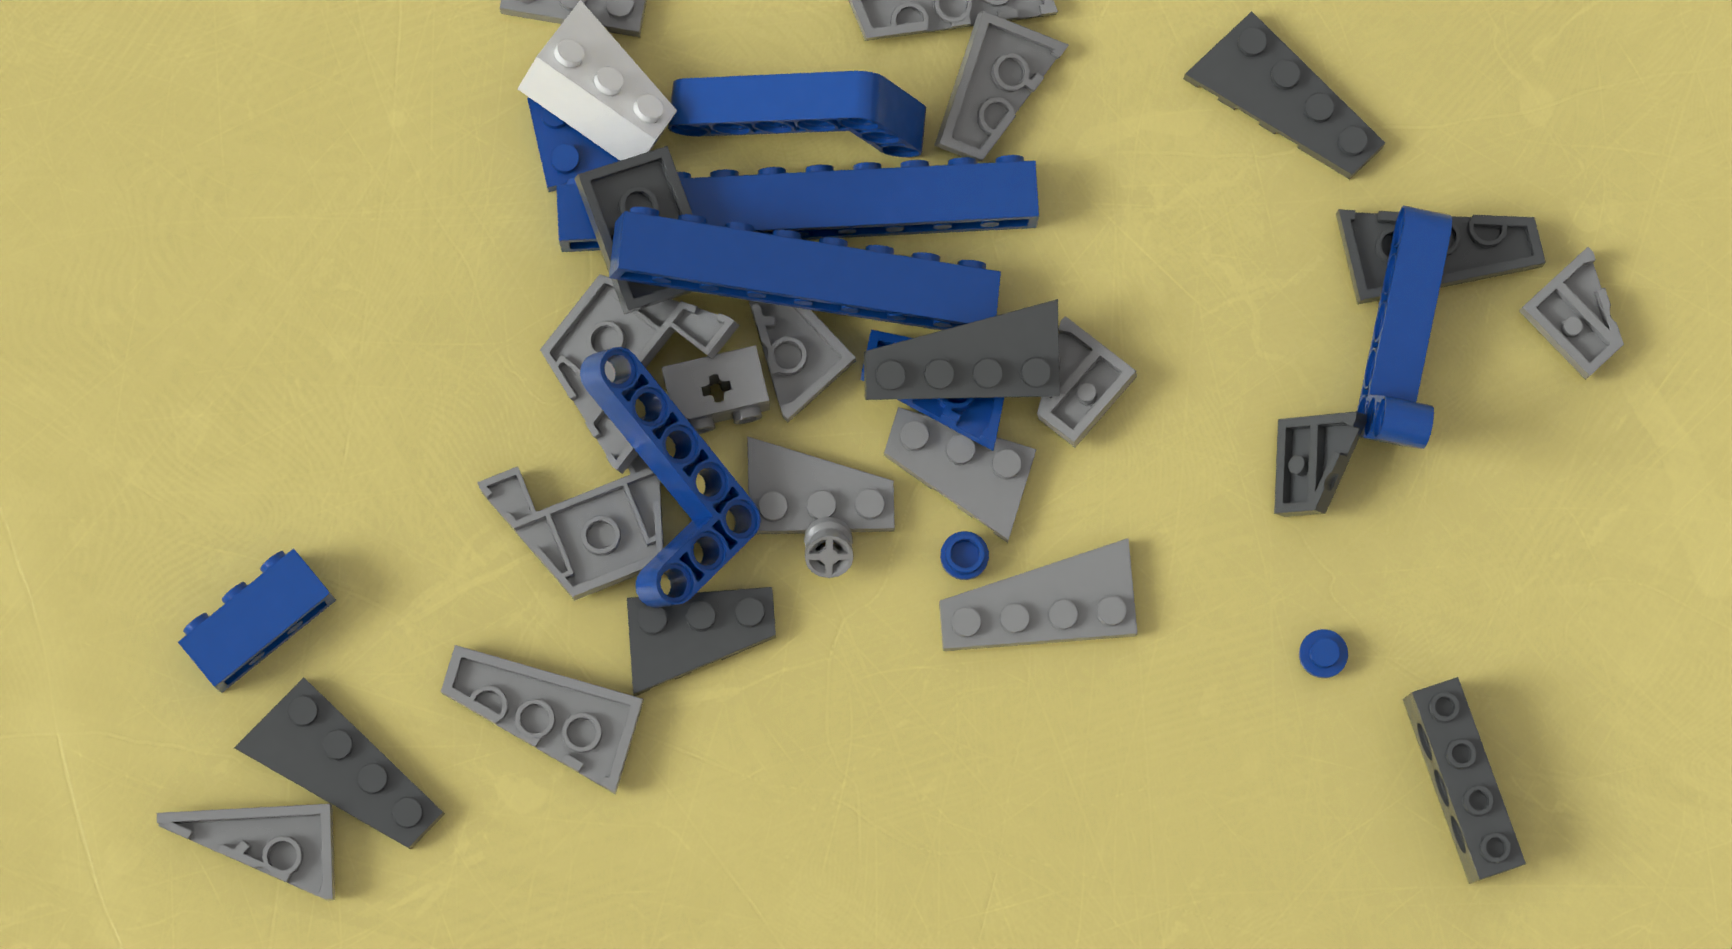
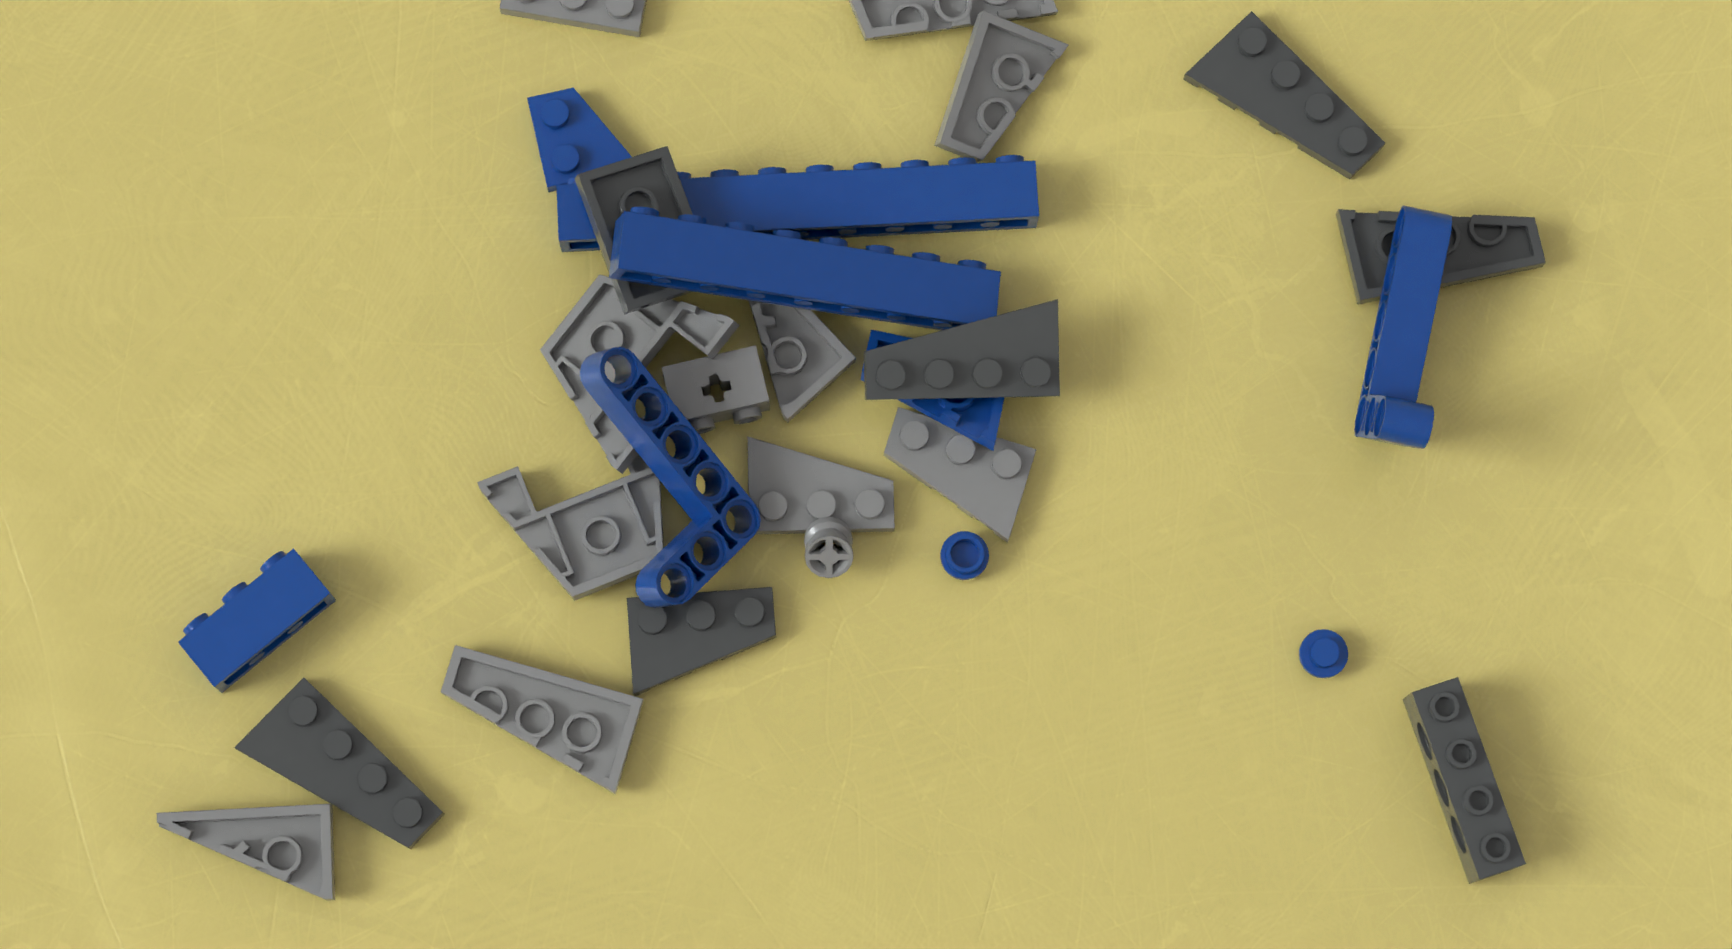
white wedge [518,0,677,161] -> none
blue beam [668,71,926,158] -> none
light grey wing [939,538,1137,651] -> none
light grey wing [1037,316,1137,448] -> none
dark grey wing [1274,411,1367,517] -> none
light grey wing [1519,247,1624,380] -> none

